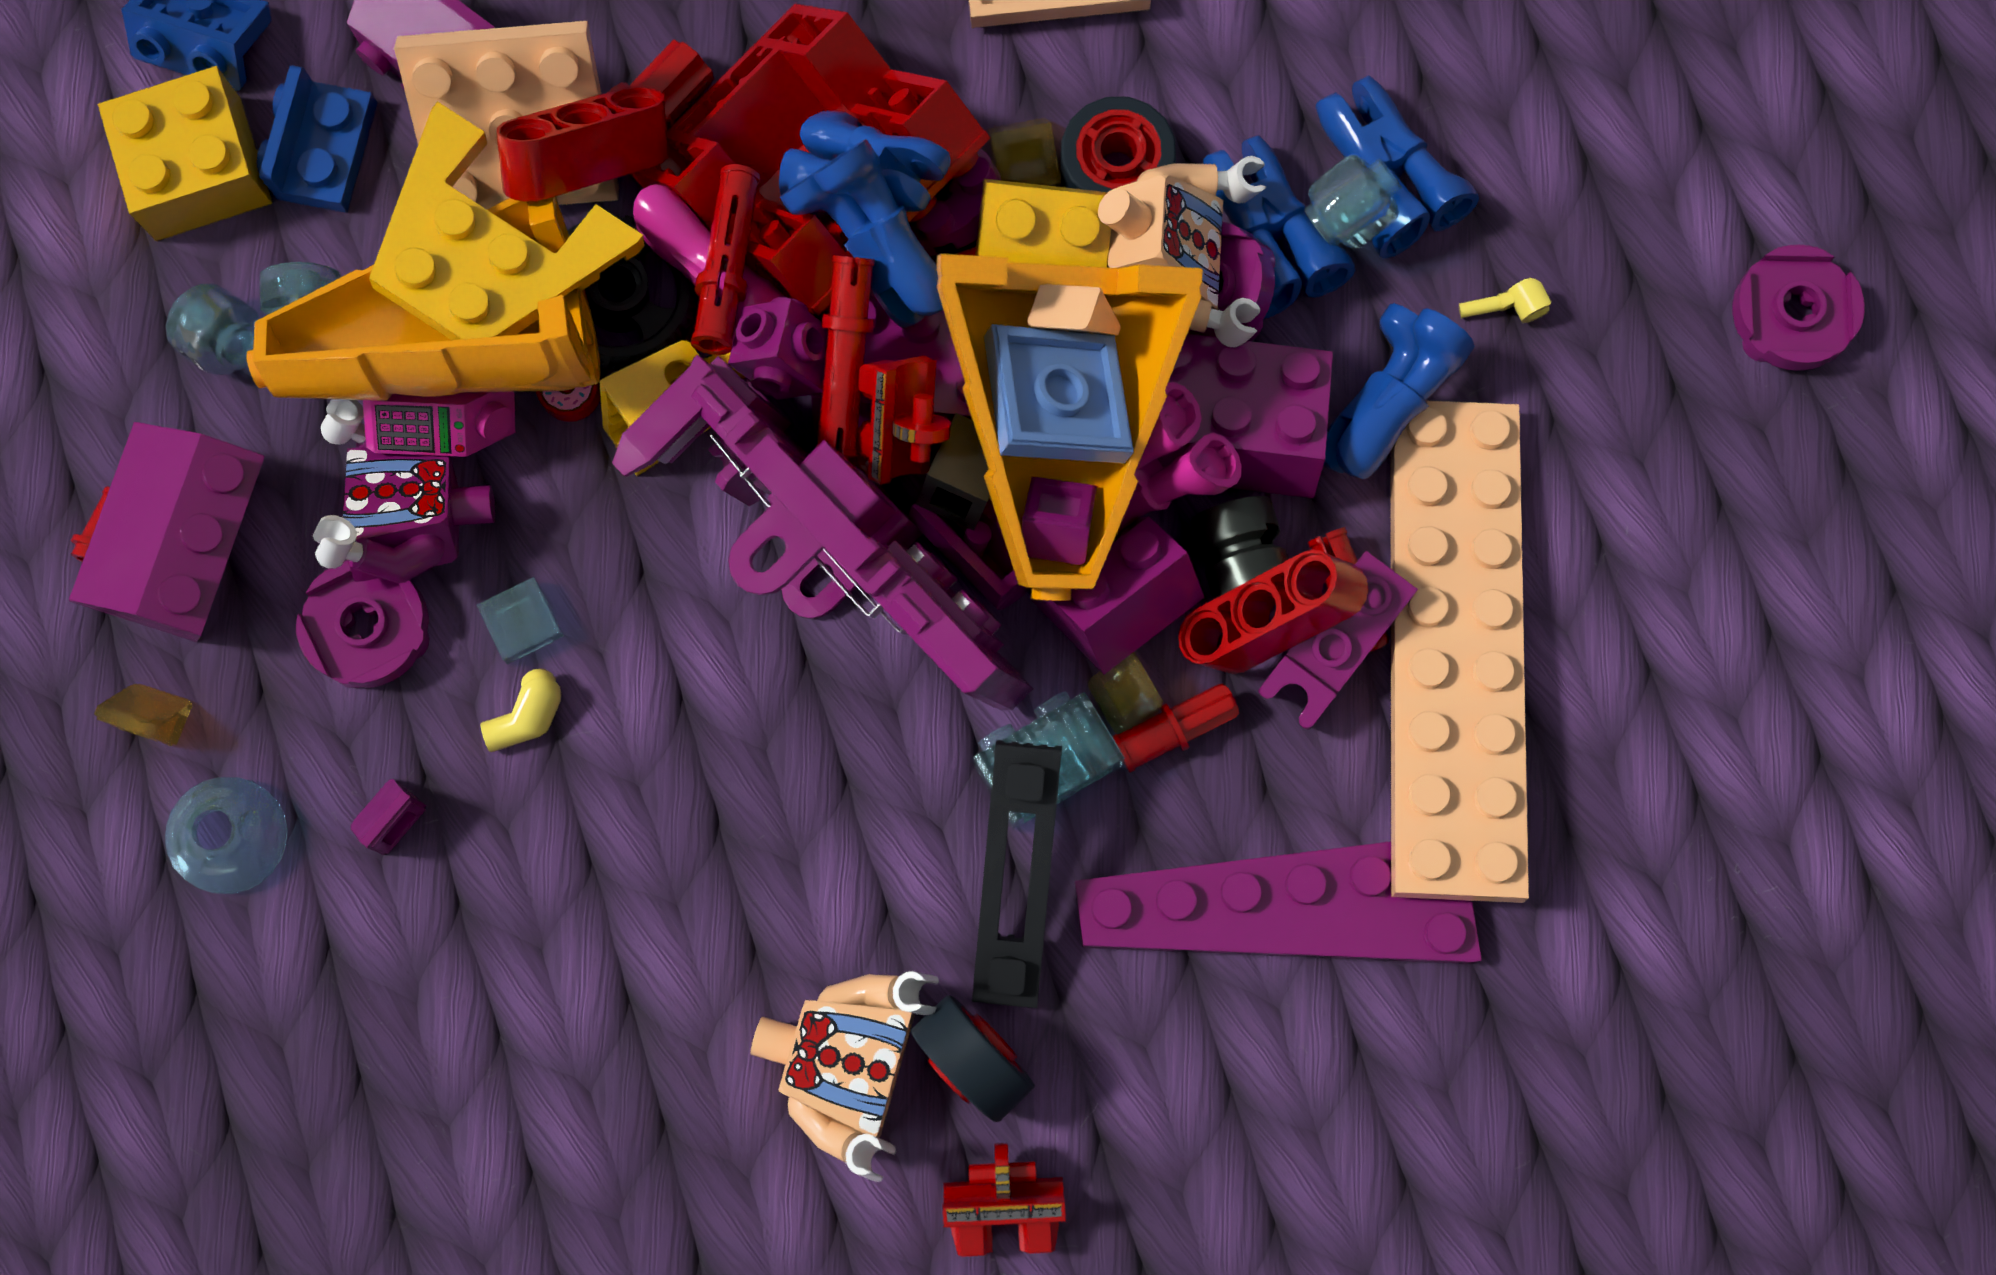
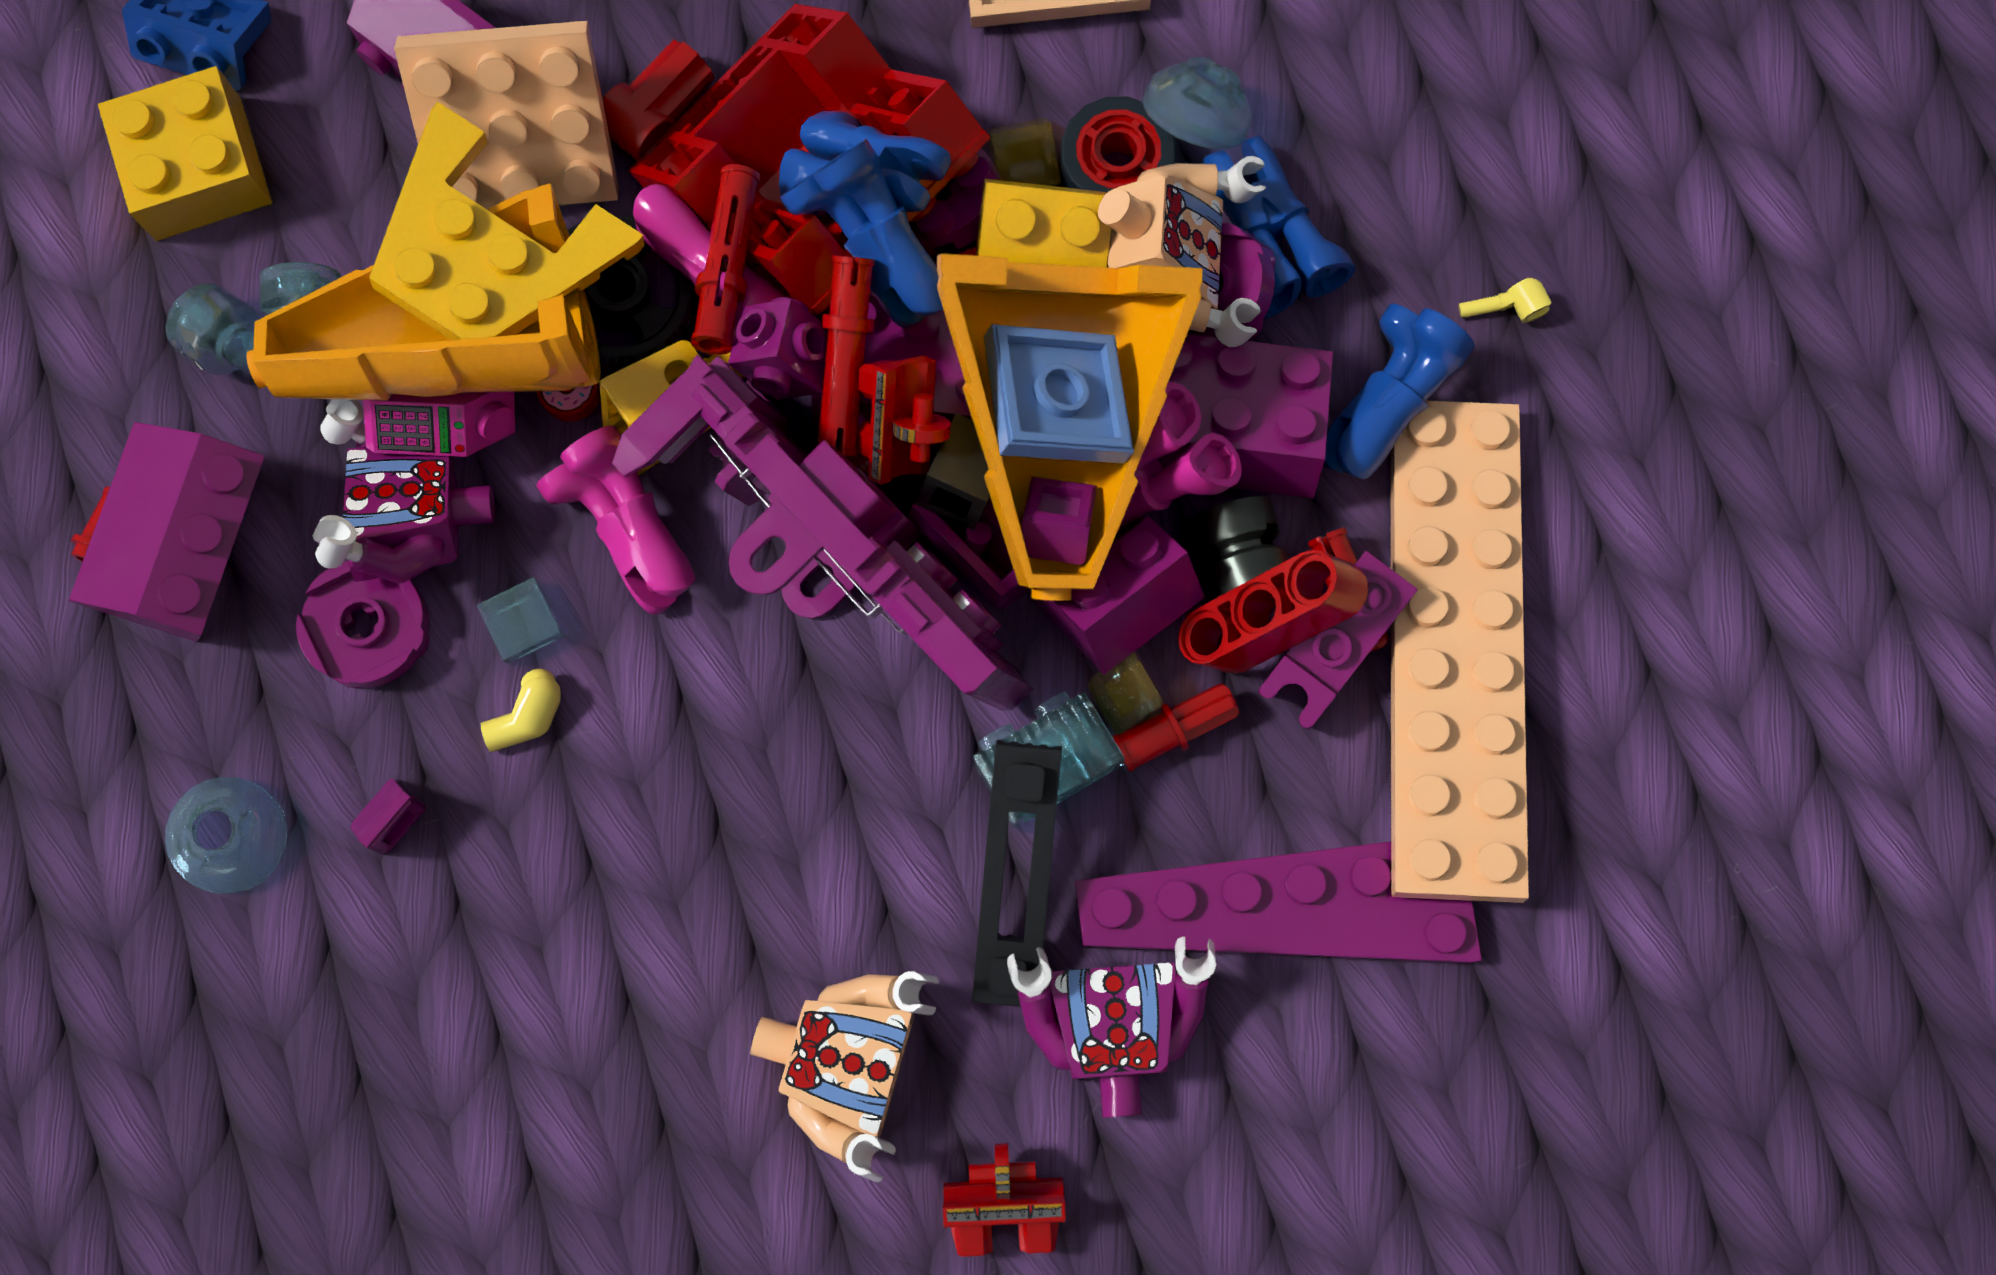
clear yellow slope [94,684,192,746] -> none
blue bracket [257,65,378,213] -> none
red beam [496,87,668,201] -> none
black wheel [911,995,1035,1122] -> none
light nougat slope [1028,284,1121,335] -> none
clear light blue head [1305,154,1402,249] -> none
blue piece [1316,75,1479,258] -> none
magenta plate [1732,245,1865,371] -> none
none -> dark pink piece [536,425,695,615]
none -> torso [1007,937,1216,1118]
none -> clear light blue piece [1142,57,1253,149]

